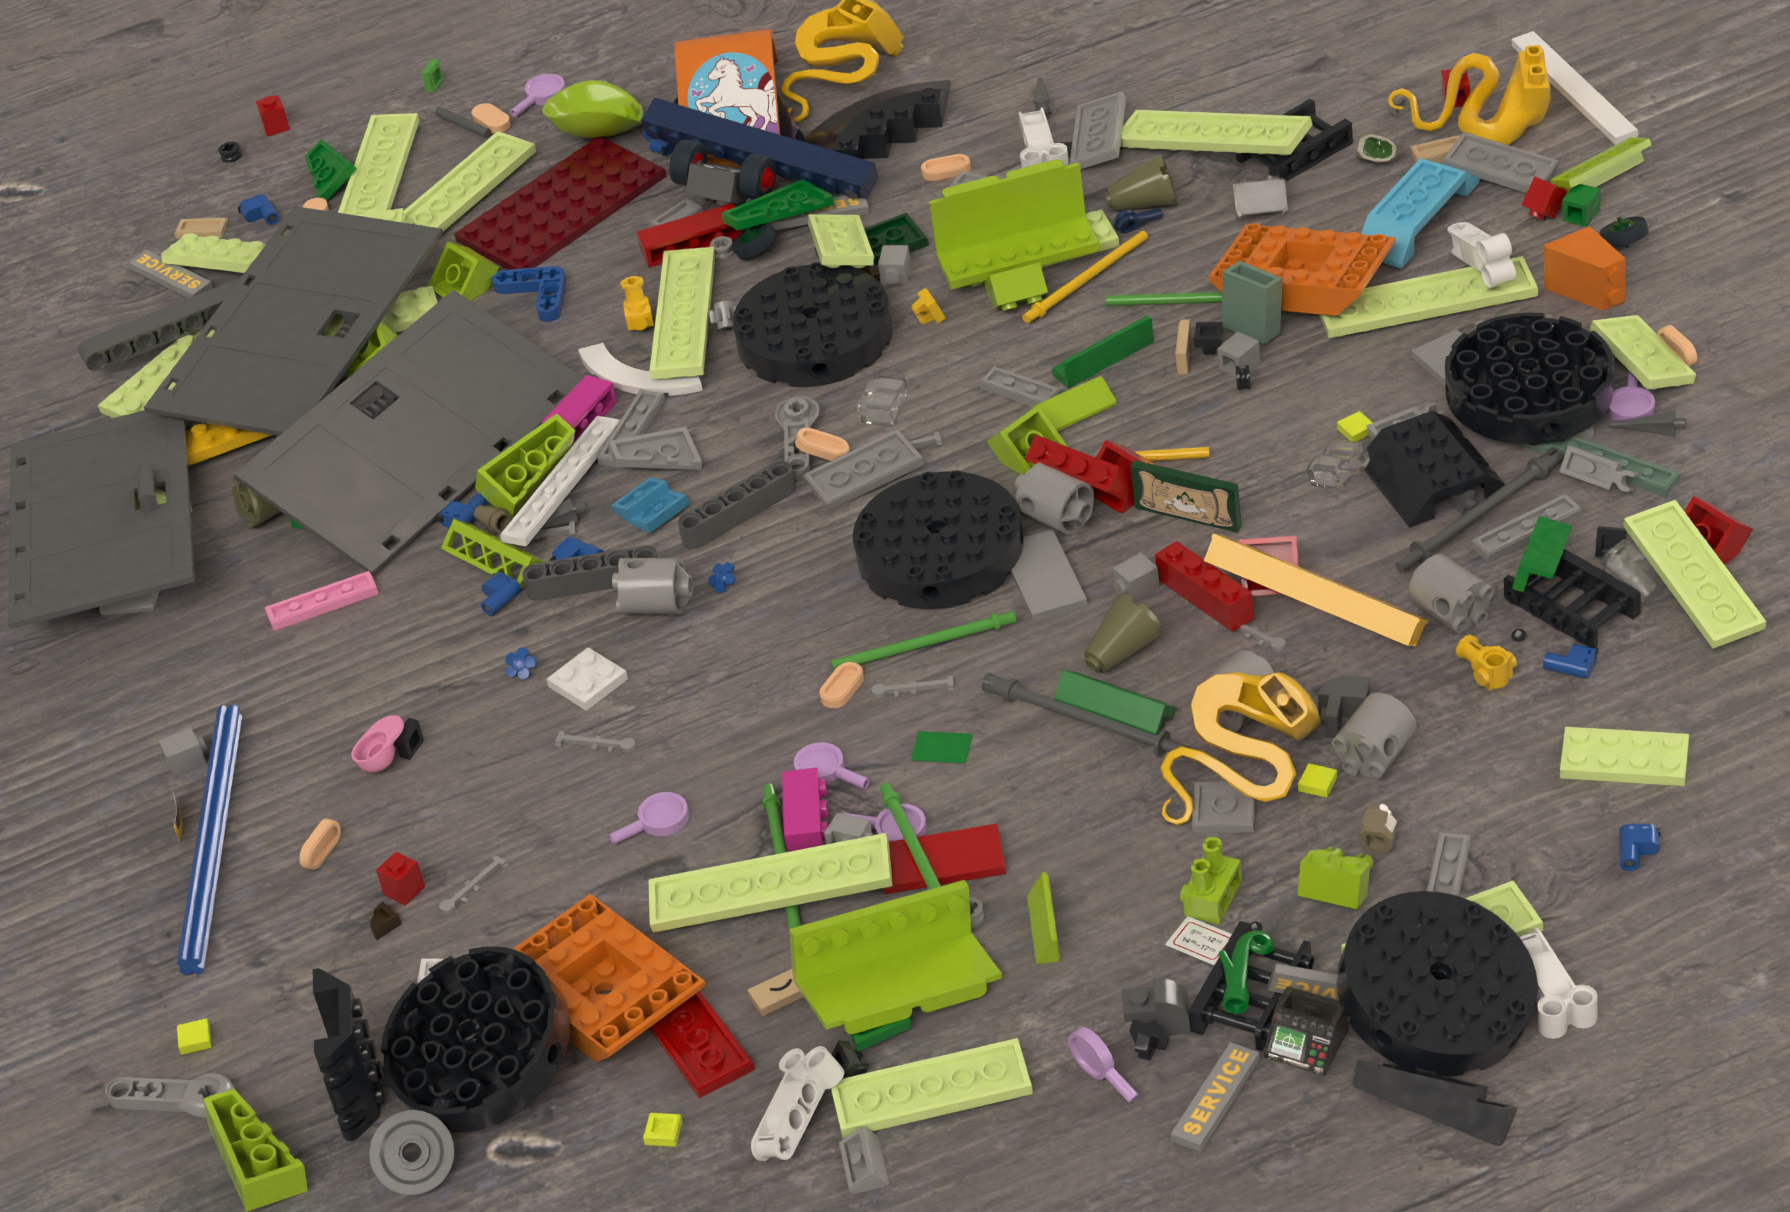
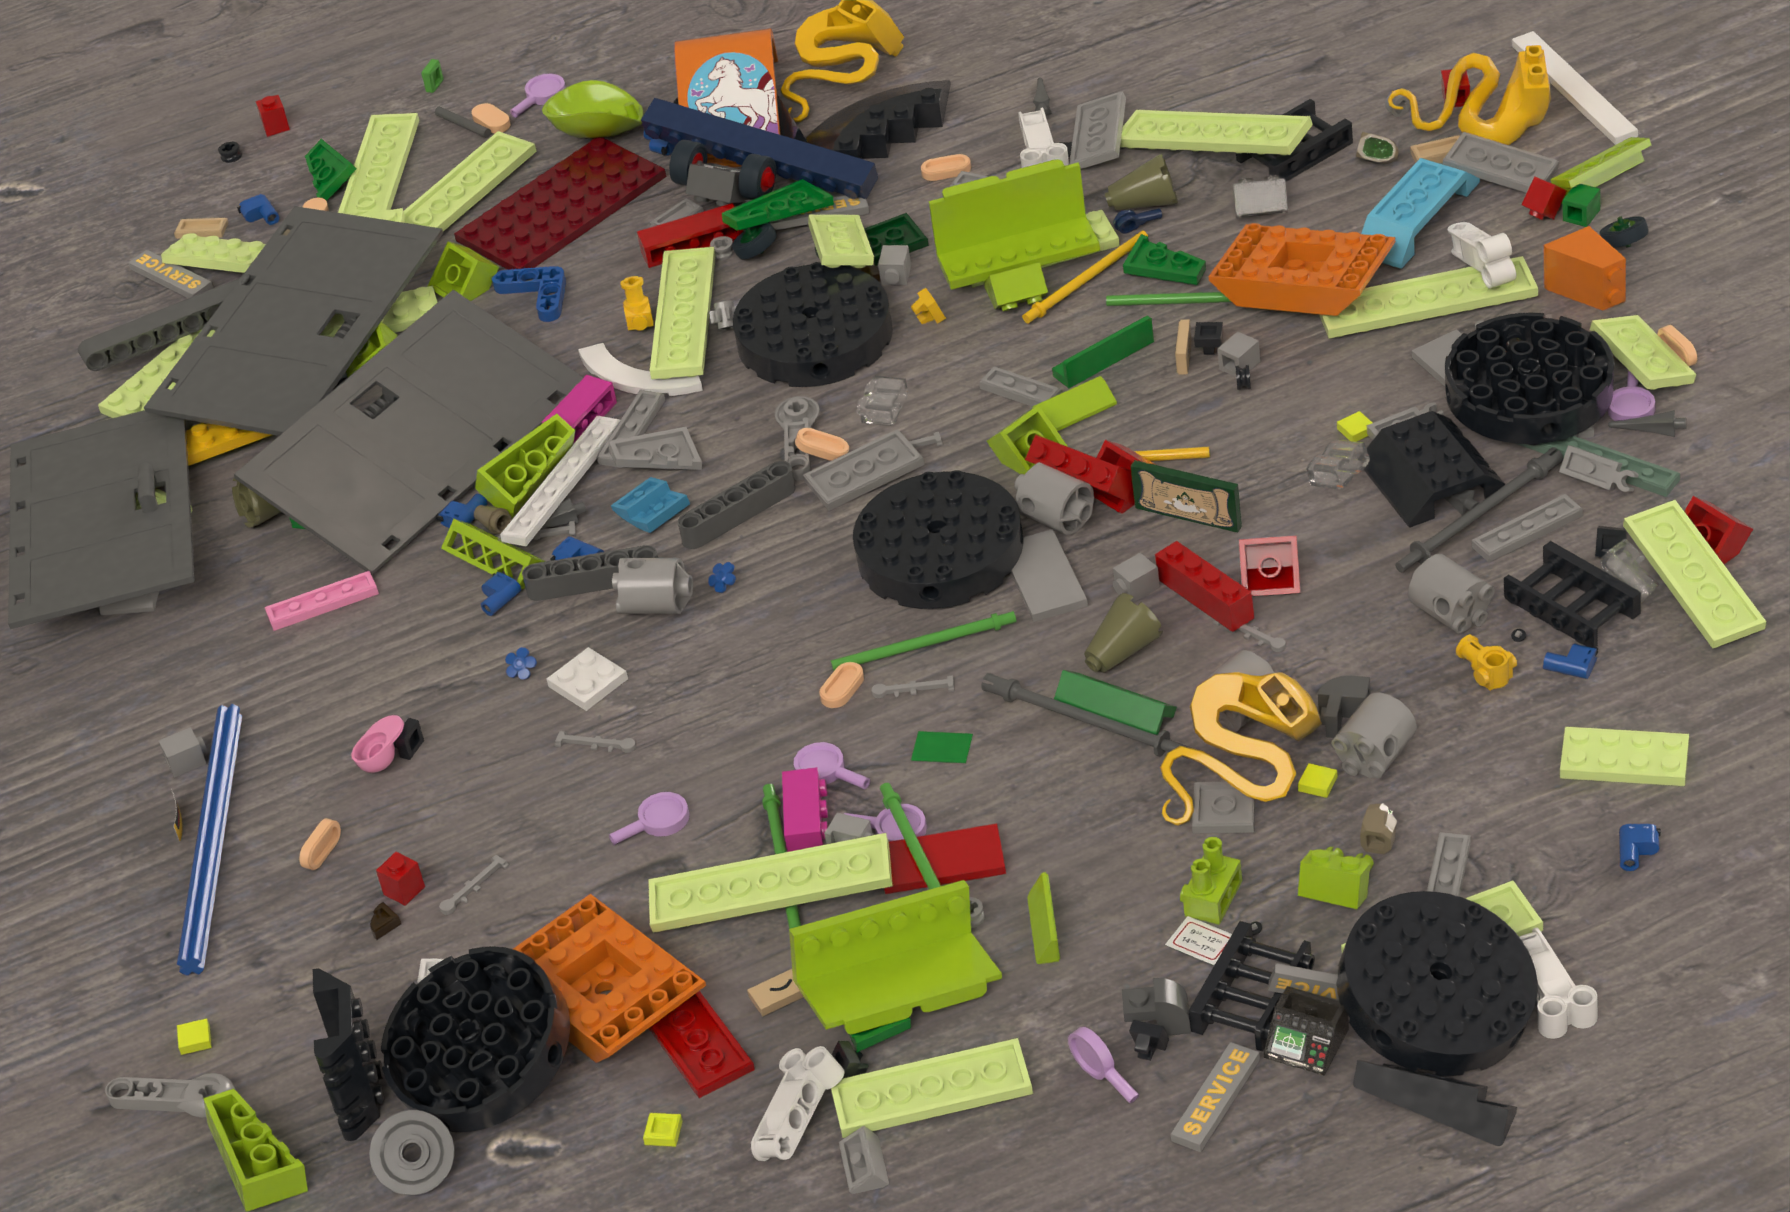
yellow tile [1204,534,1428,647] -> none
green plant [1219,930,1274,1014] -> none
sand green brick [1221,261,1283,344] -> none
green panel [1512,515,1572,592] -> none
none -> green wing [1123,234,1206,285]

